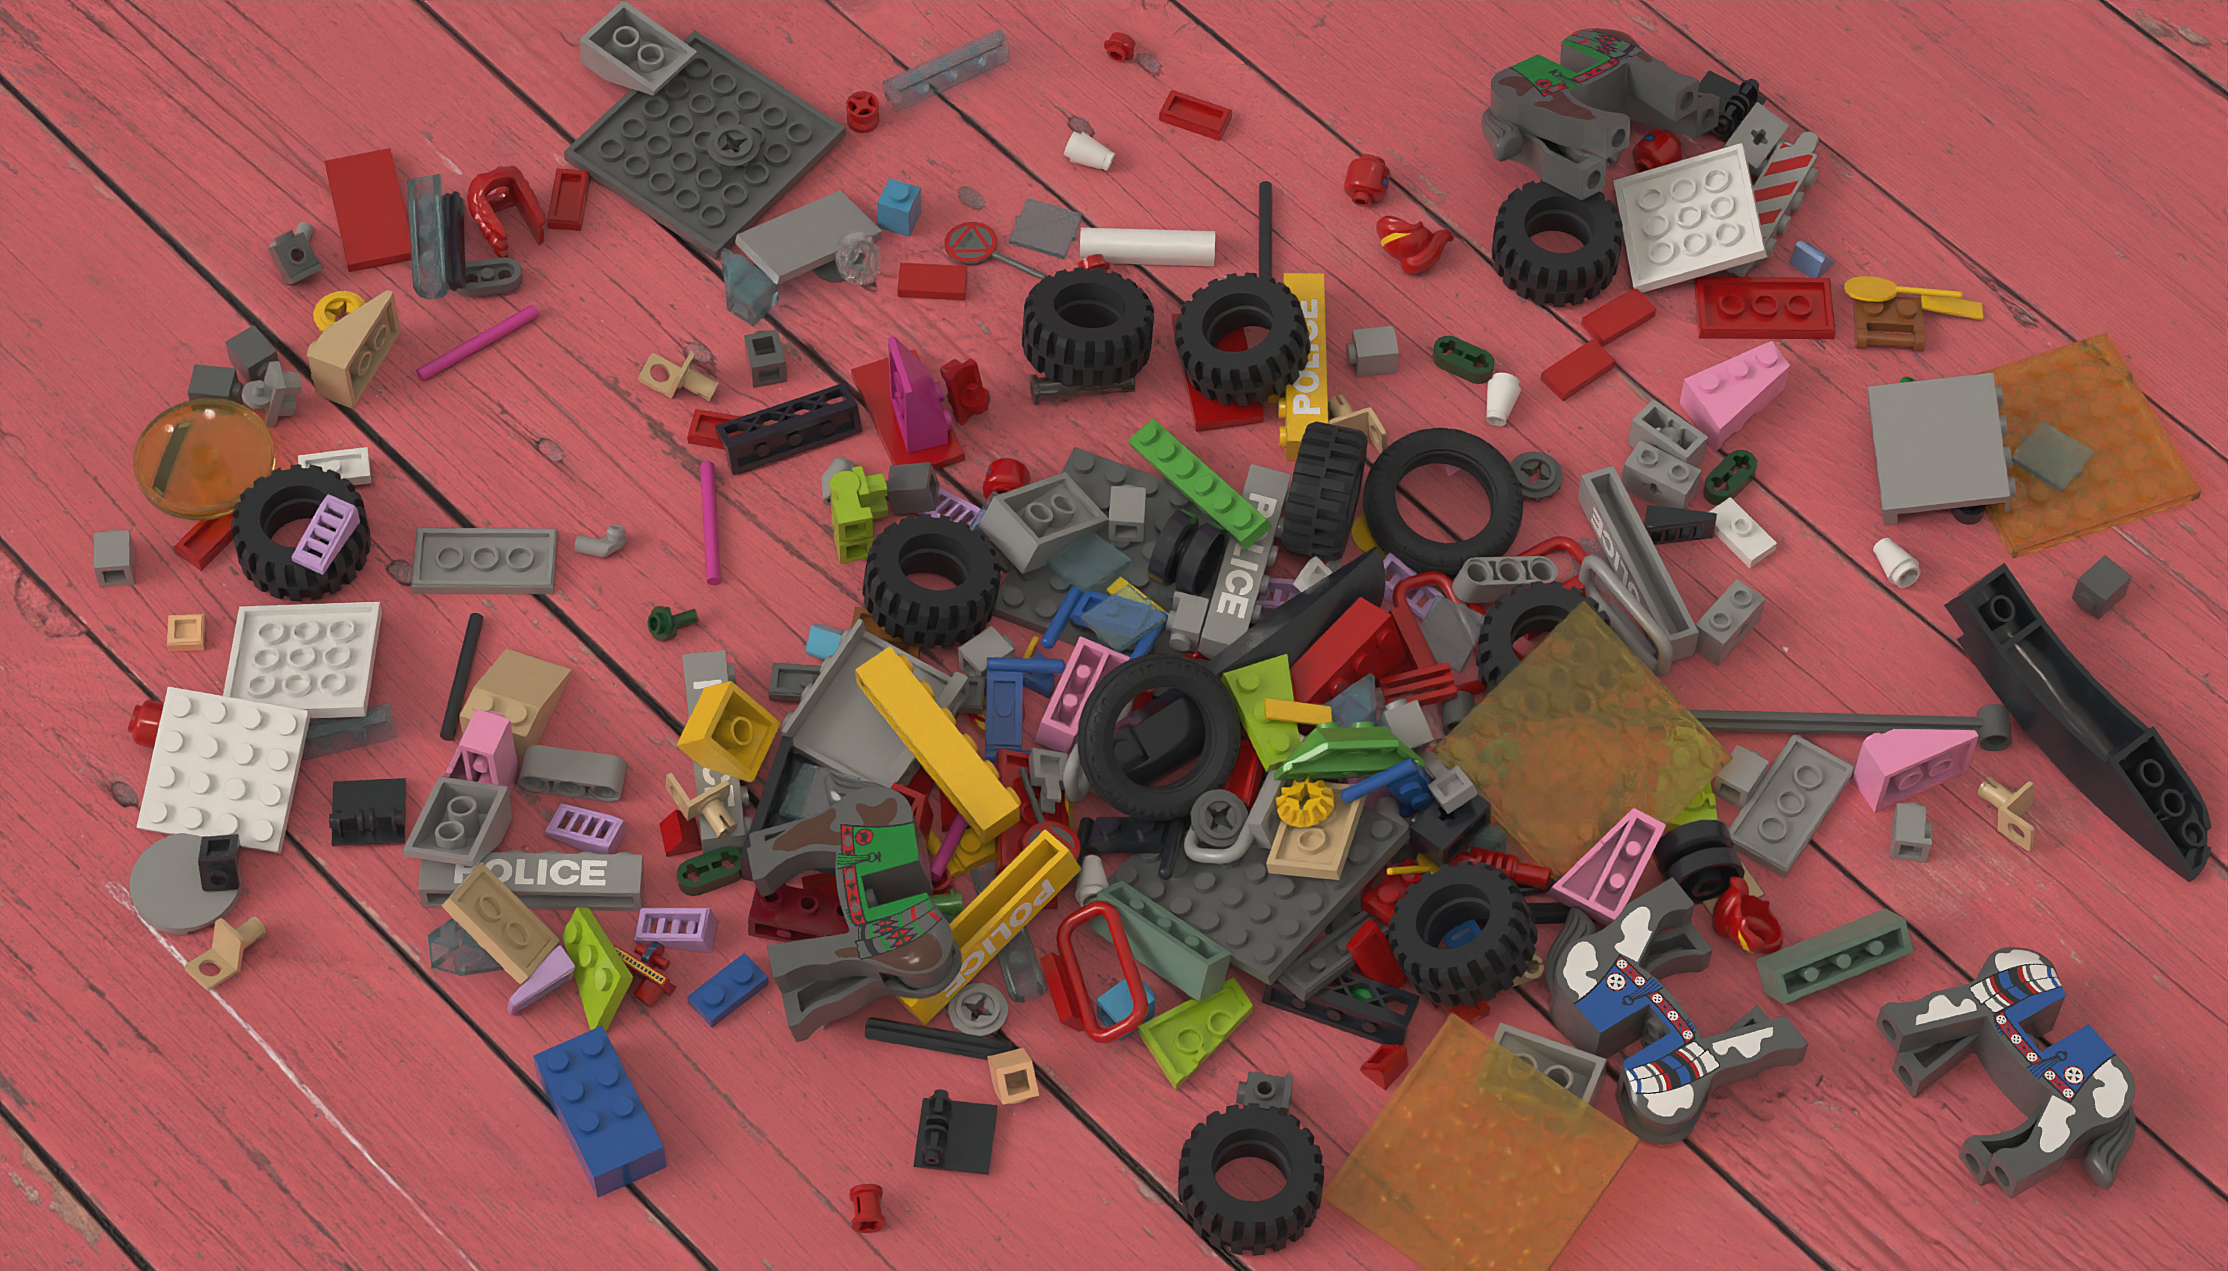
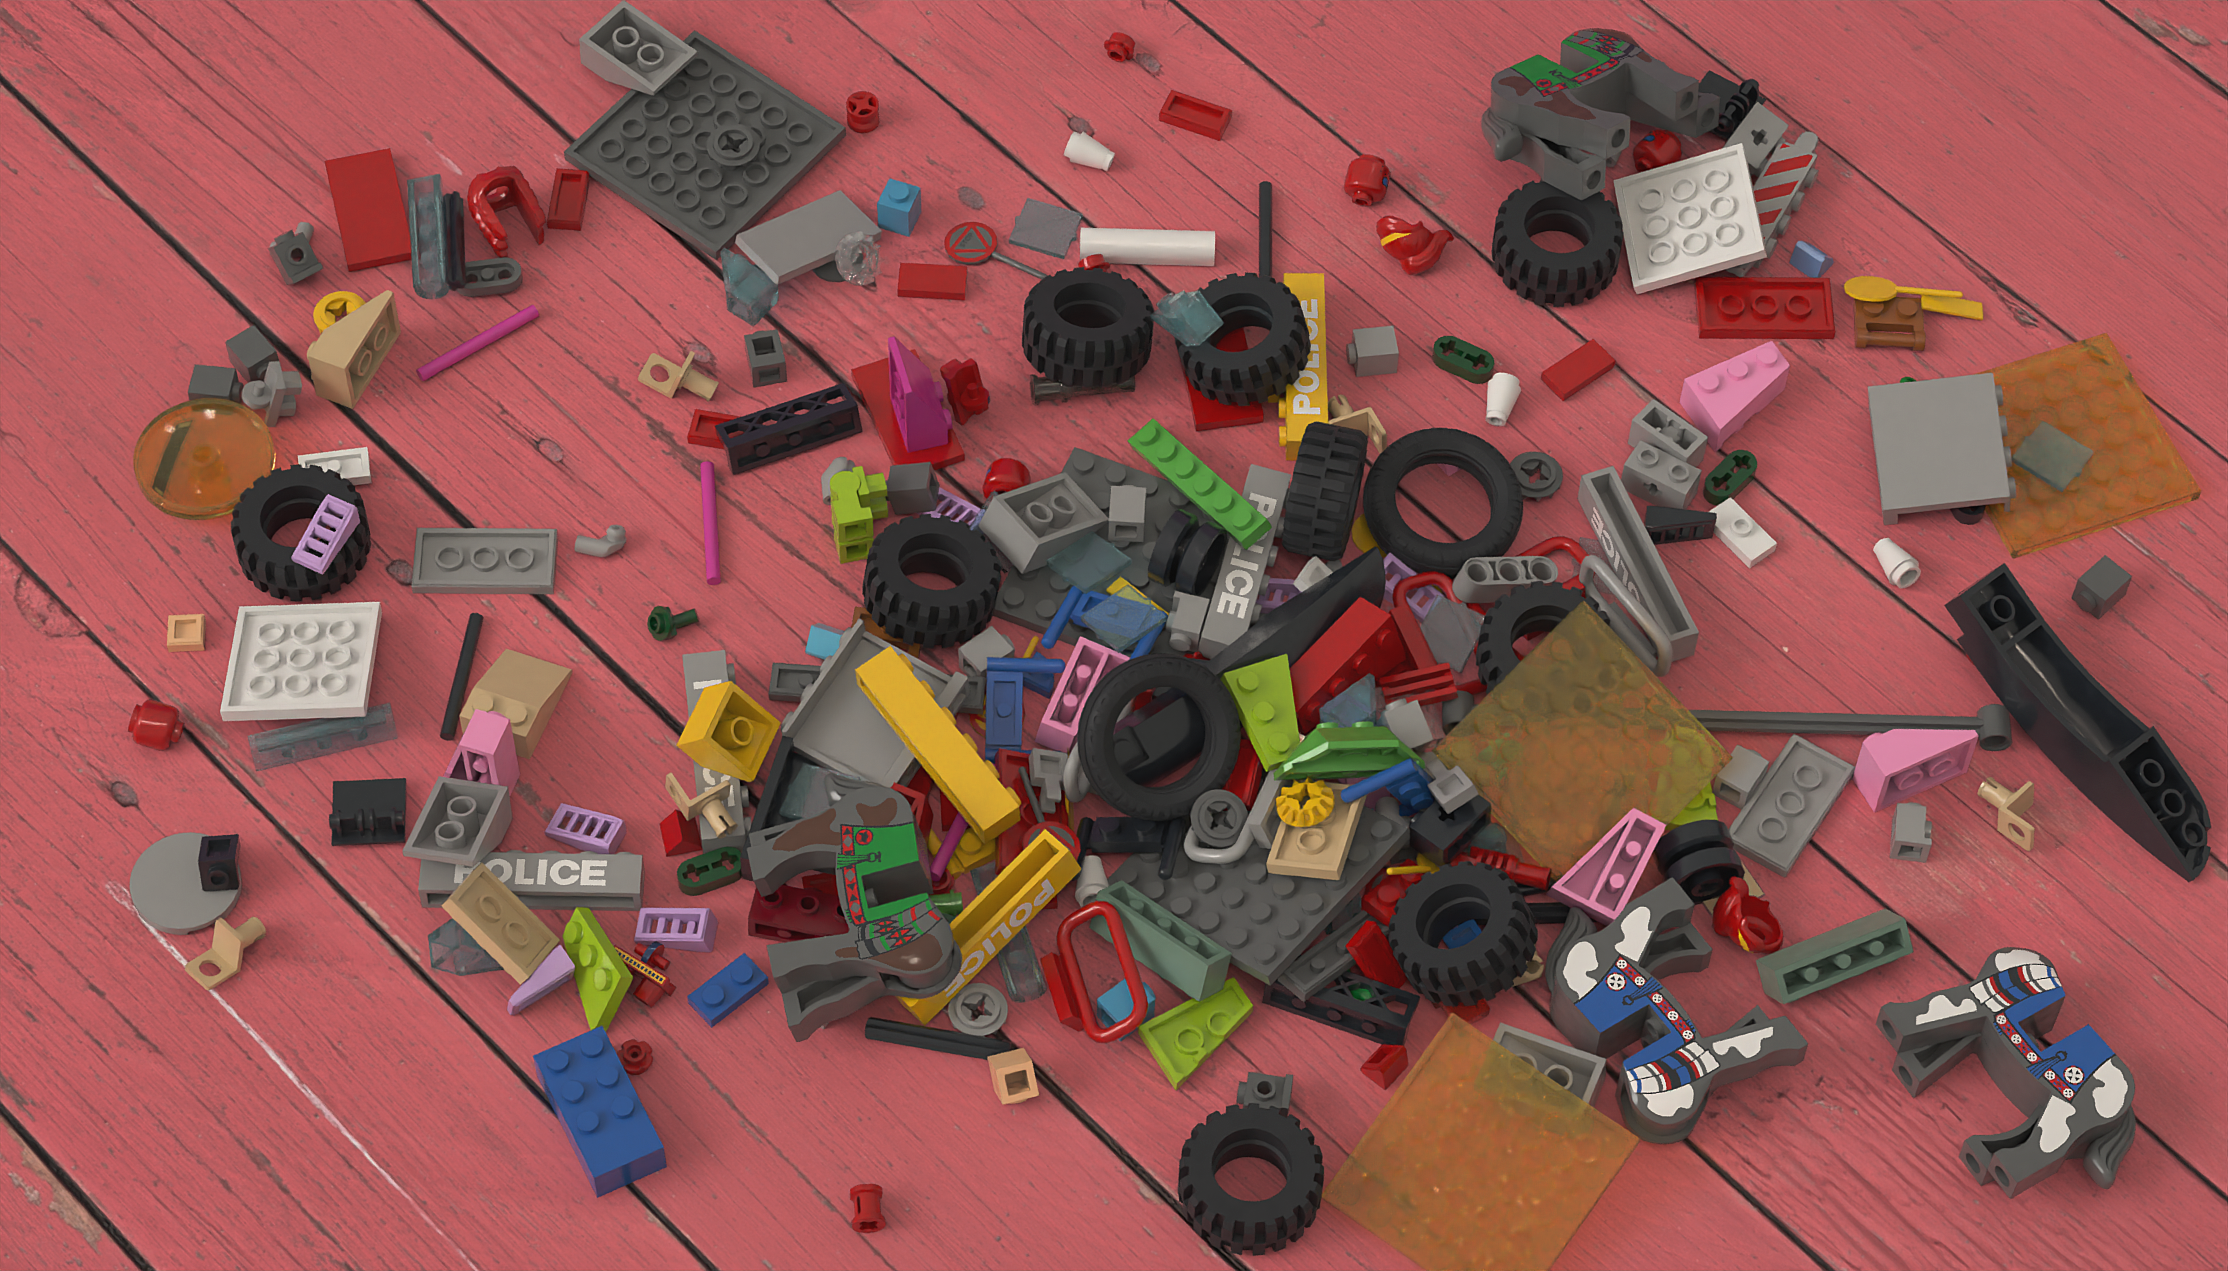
light grey brick [94,529,135,587] -> none
white plate [136,687,311,854] -> none
red tile [173,500,234,571] -> none
light grey beam [518,745,628,802] -> none
clear light blue brick [882,29,1010,112] -> none
black hinge [913,1089,998,1175] -> none
yellow window [1264,698,1332,725] -> none
red tile [1581,288,1656,347] -> none
light grey brick [1695,579,1765,666] -> none
none -> red plate [616,1039,653,1075]
none -> clear light blue slope [1151,291,1224,346]

